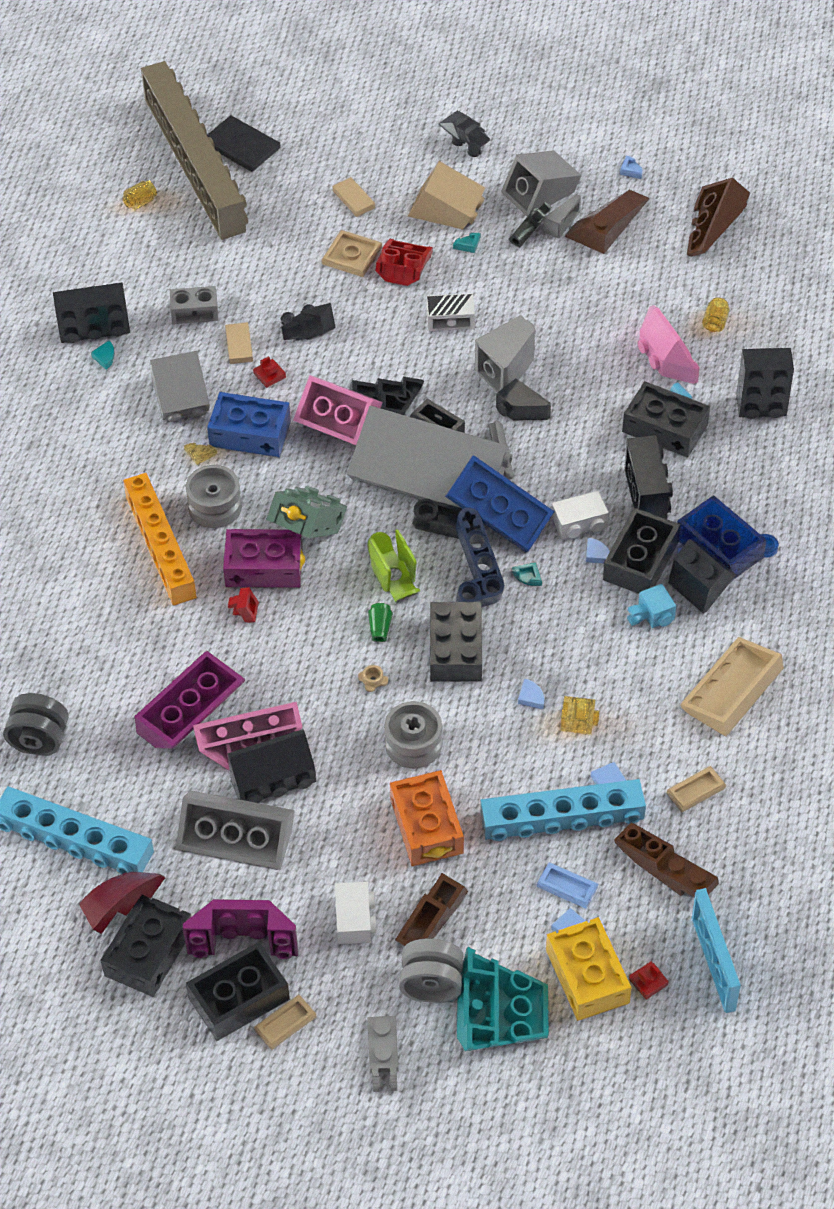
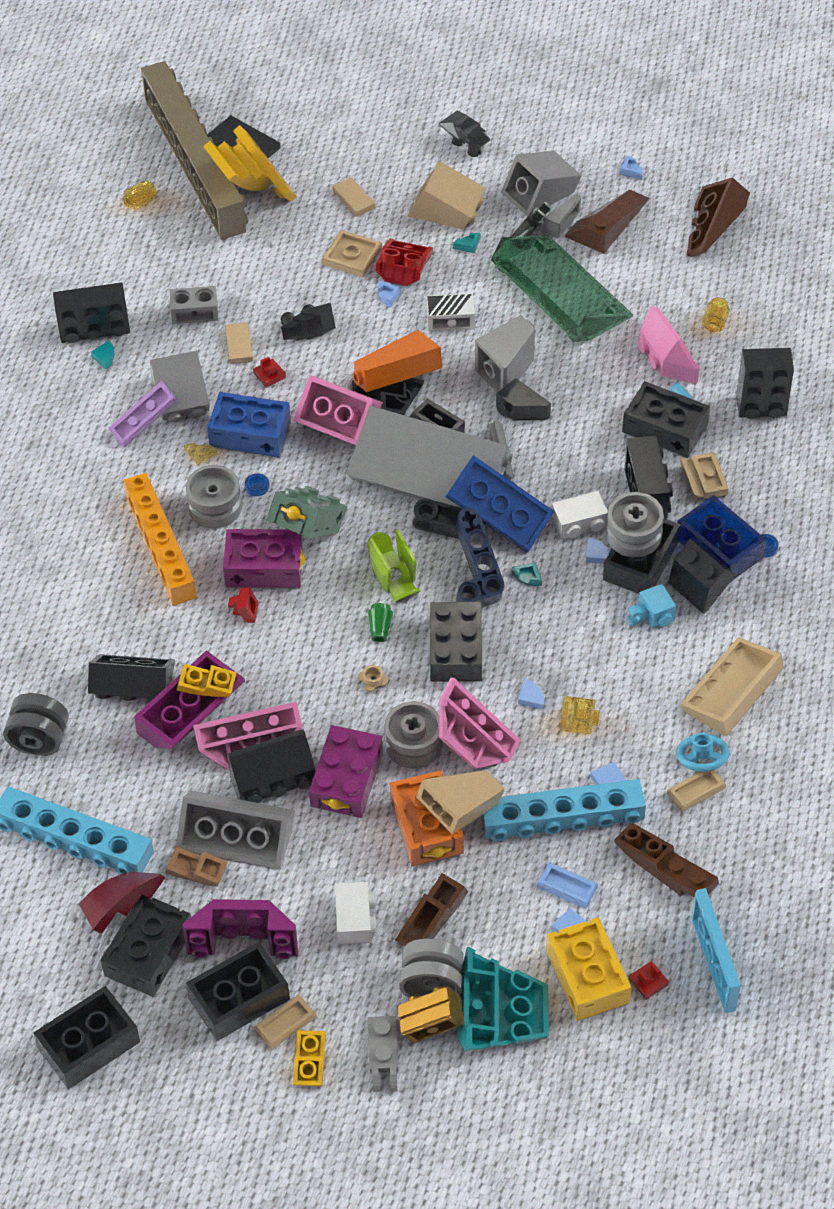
none -> black brick [33,986,140,1090]
none -> black slope [88,654,175,702]
none -> lavender tile [108,381,178,447]
none -> medium nougat slope [165,846,228,886]
none -> yellow slope [177,663,237,697]
none -> yellow slope [203,125,297,202]
none -> clear blue tile [245,473,269,496]
none -> yellow slope [293,1030,326,1087]
none -> magenta piece [309,725,383,818]
none -> orange slope [353,330,442,392]
none -> light blue tile [378,281,401,307]
none -> pearl gold brick [398,986,464,1043]
none -> tan slope [416,770,505,834]
none -> bright pink wedge [439,678,520,769]
none -> clear green slope [491,235,633,342]
none -> light grey wheel [607,492,664,558]
none -> medium azure piece [676,733,730,772]
none -> tan plate [680,452,729,501]

